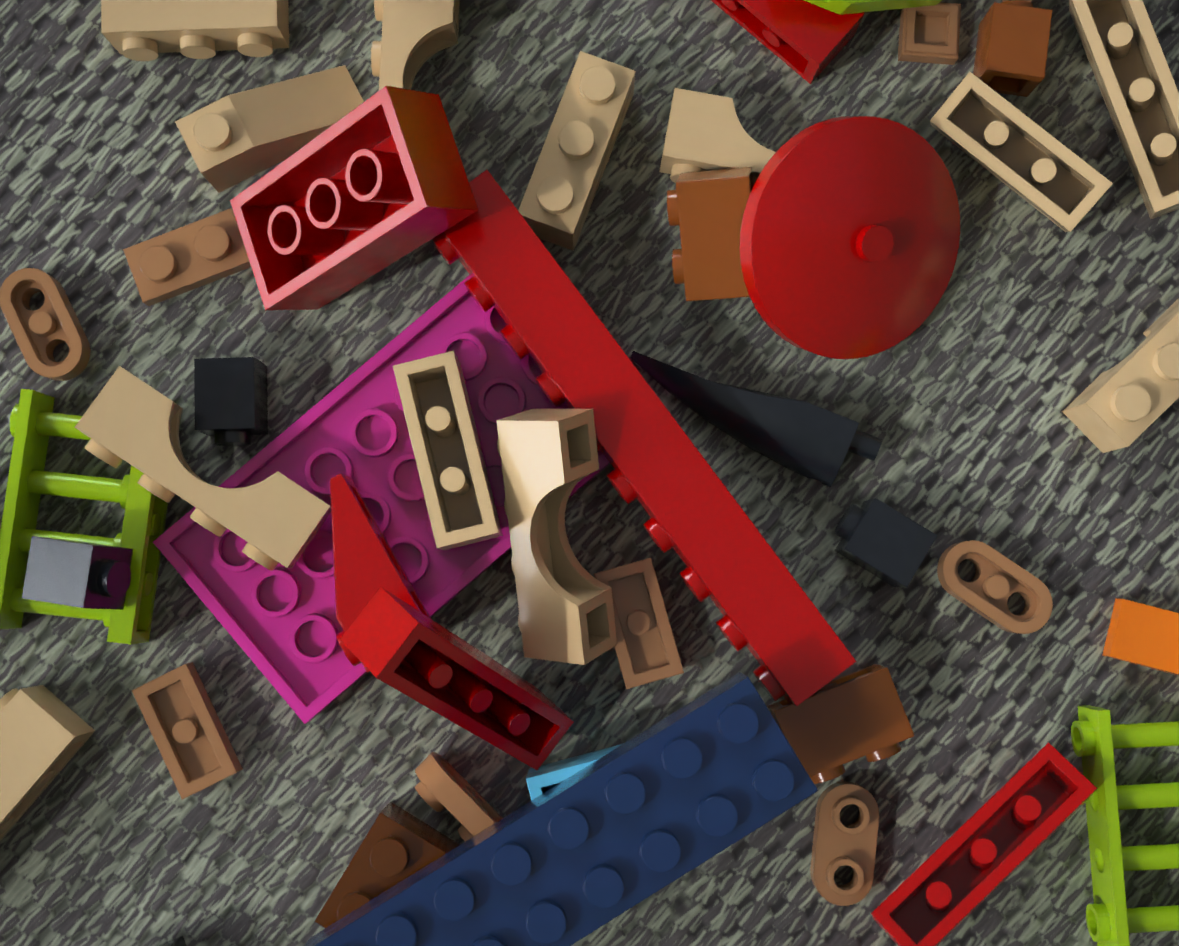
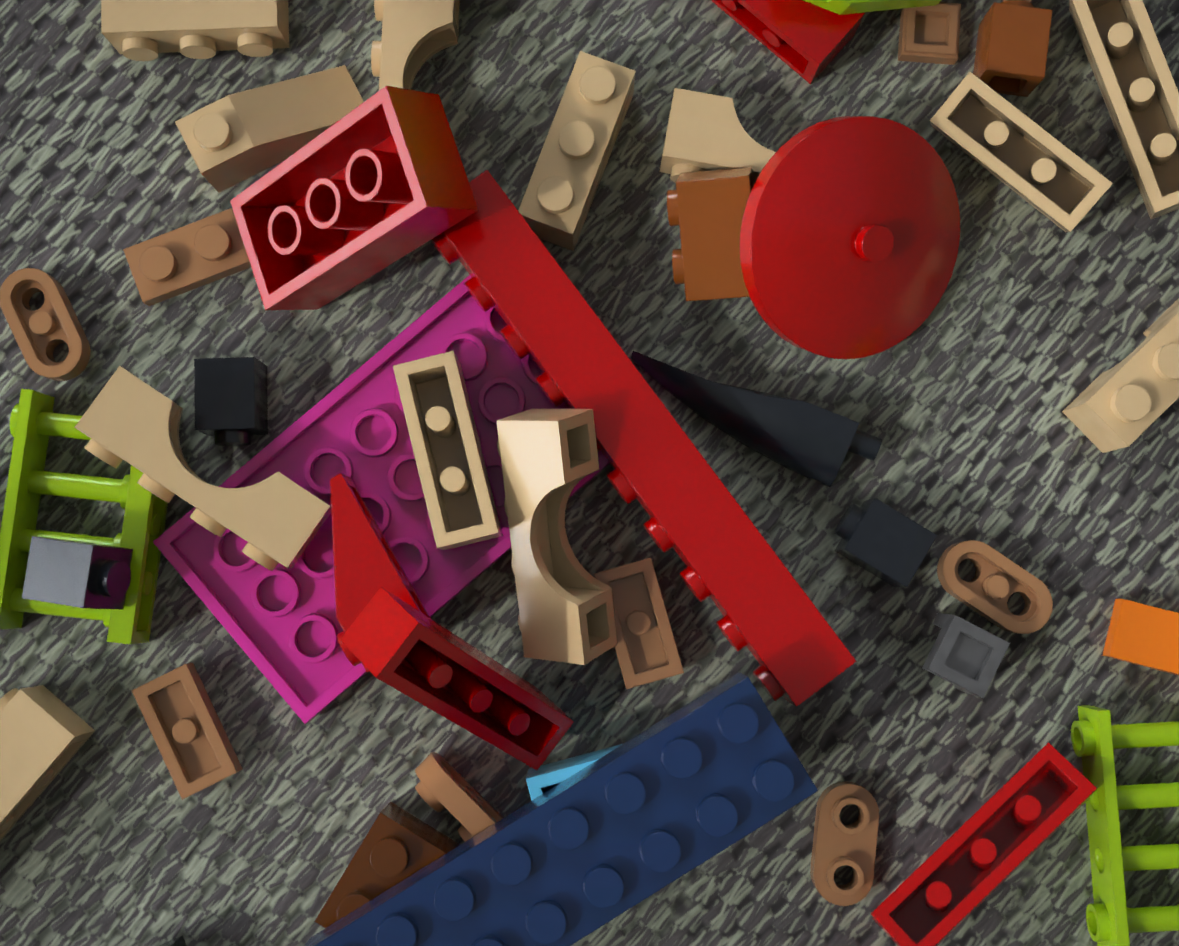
dark orange brick [767,664,914,784] -> none
none -> flat silver panel [922,613,1010,698]

